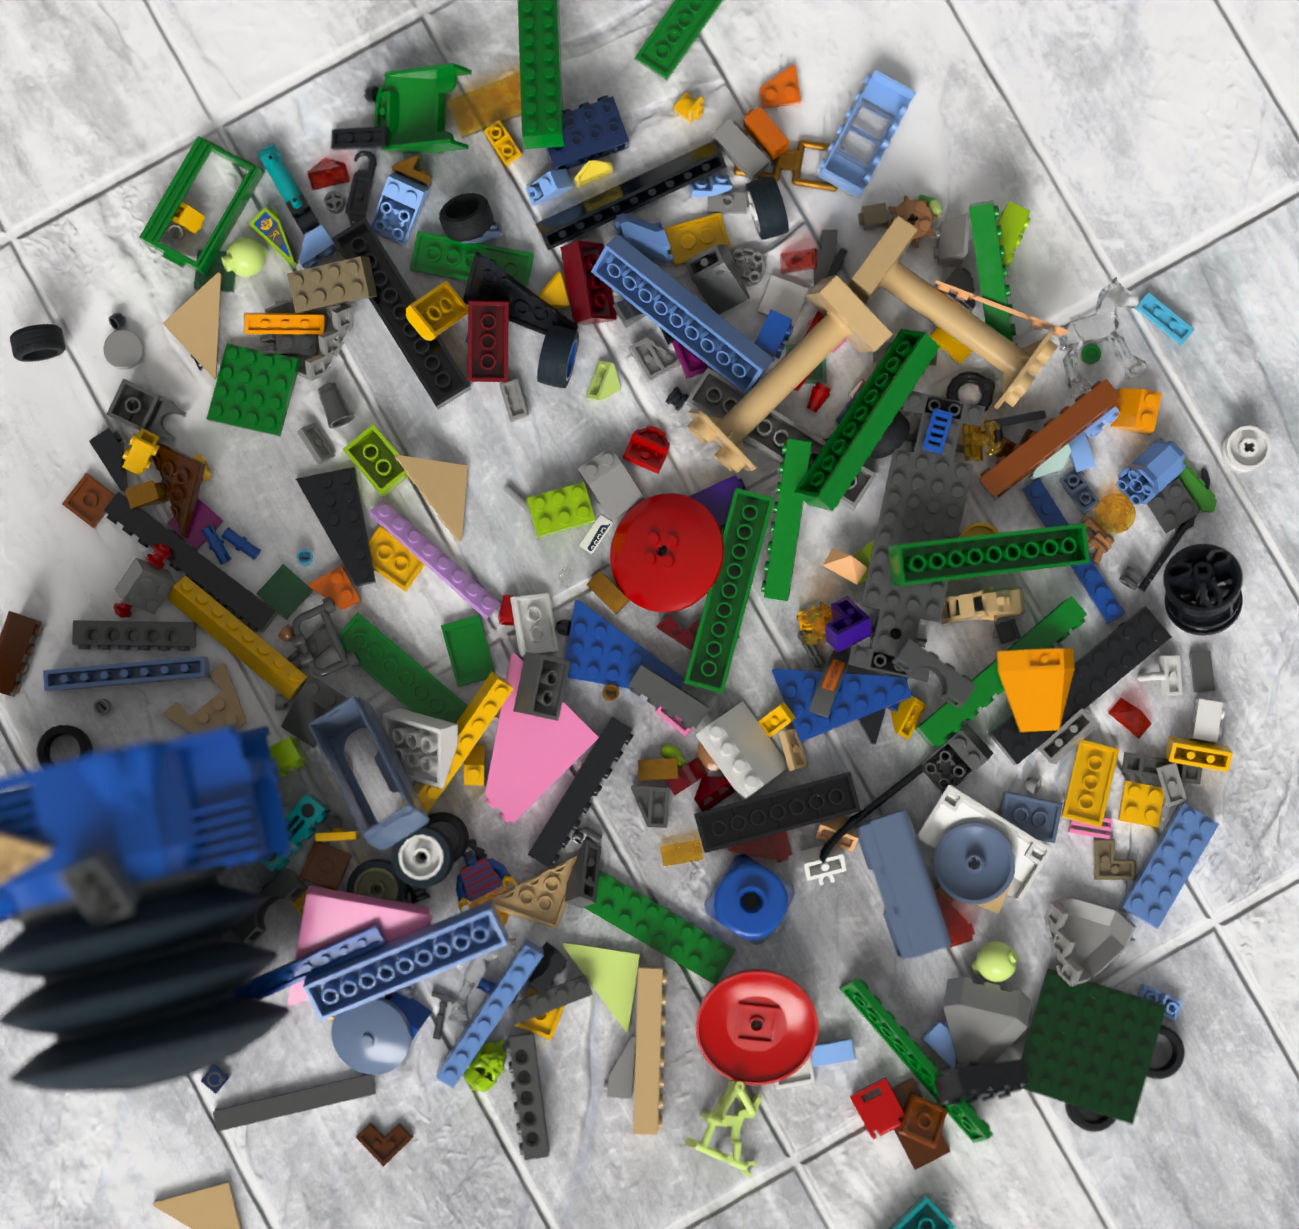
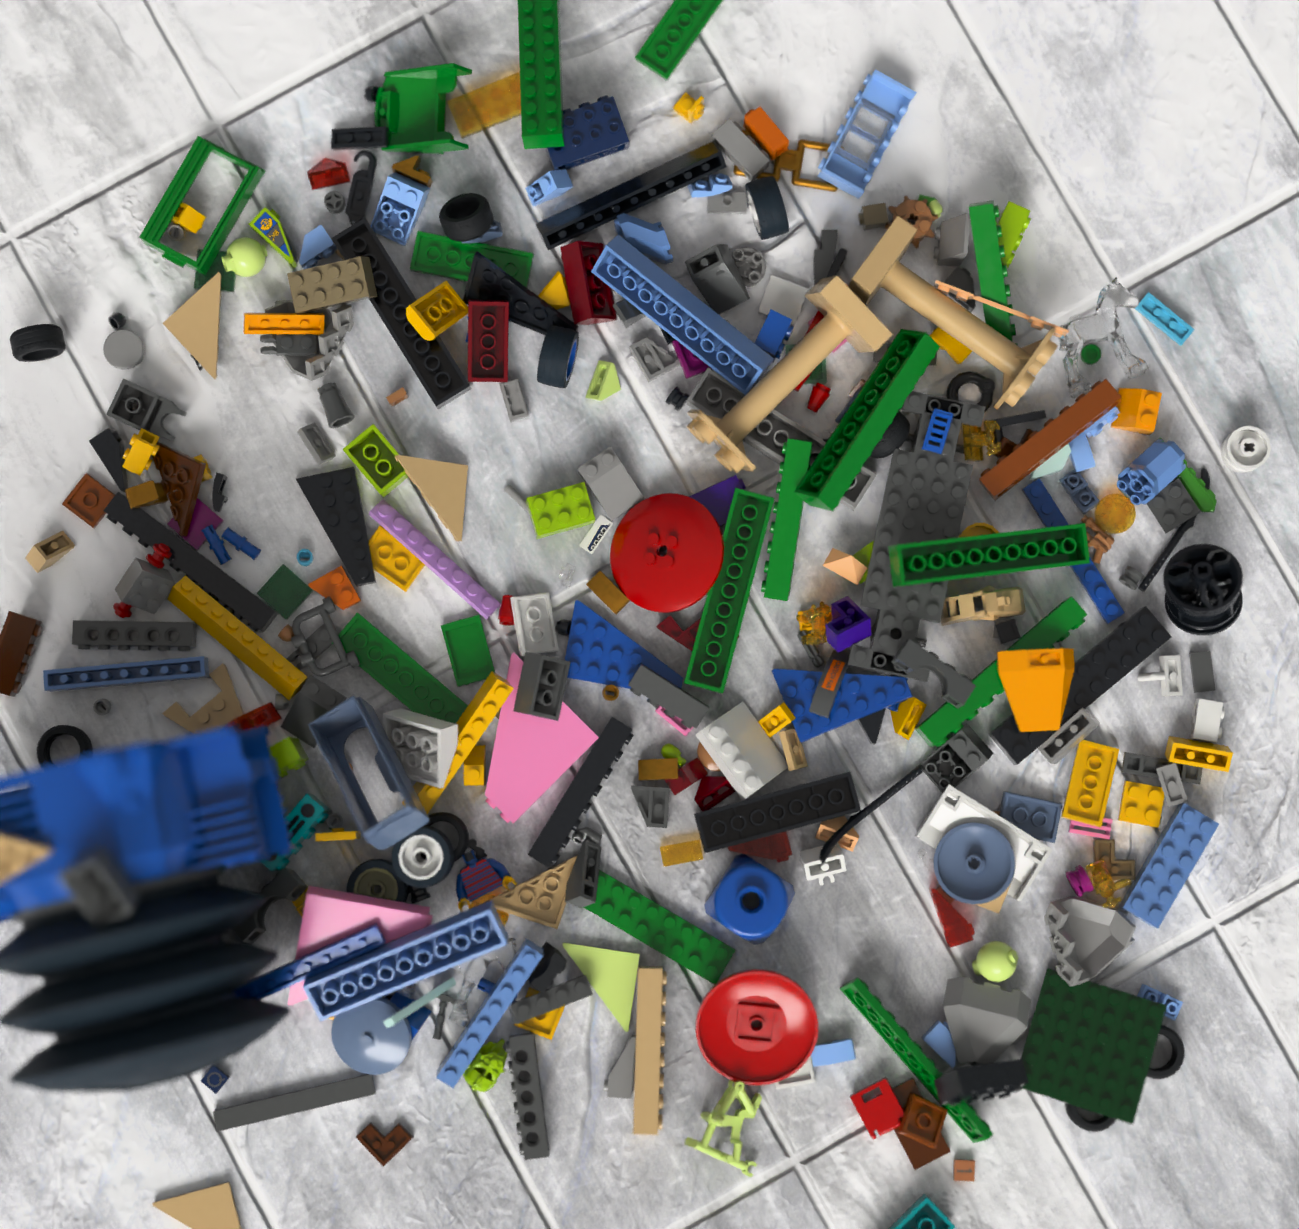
green plate [206,344,301,437] -> none
teal piece [257,142,320,235] -> none
dark orange tile [299,840,352,891] -> none
yellow slope [483,120,523,166] -> none
light yellow slope [574,160,613,188] -> none
red slope [622,426,670,474] -> none
yellow tile [664,212,731,267] -> none
orange wing [759,65,801,109] -> none
clear red slope [780,248,817,274] -> none
sand blue piece [854,809,952,959] -> none
light grey hinge [1024,777,1041,794] -> none
clear red slope [1108,698,1152,739] -> none
none -> tan slope [25,531,75,573]
none -> black slope [212,472,228,512]
none -> clear red slope [223,702,282,732]
none -> light aqua tile [383,977,456,1028]
none -> medium nougat tile [386,387,408,406]
none -> nougat tile [953,1159,975,1181]
none -> magenta wheel [1065,865,1094,897]
none -> clear yellow piece [1085,859,1131,908]

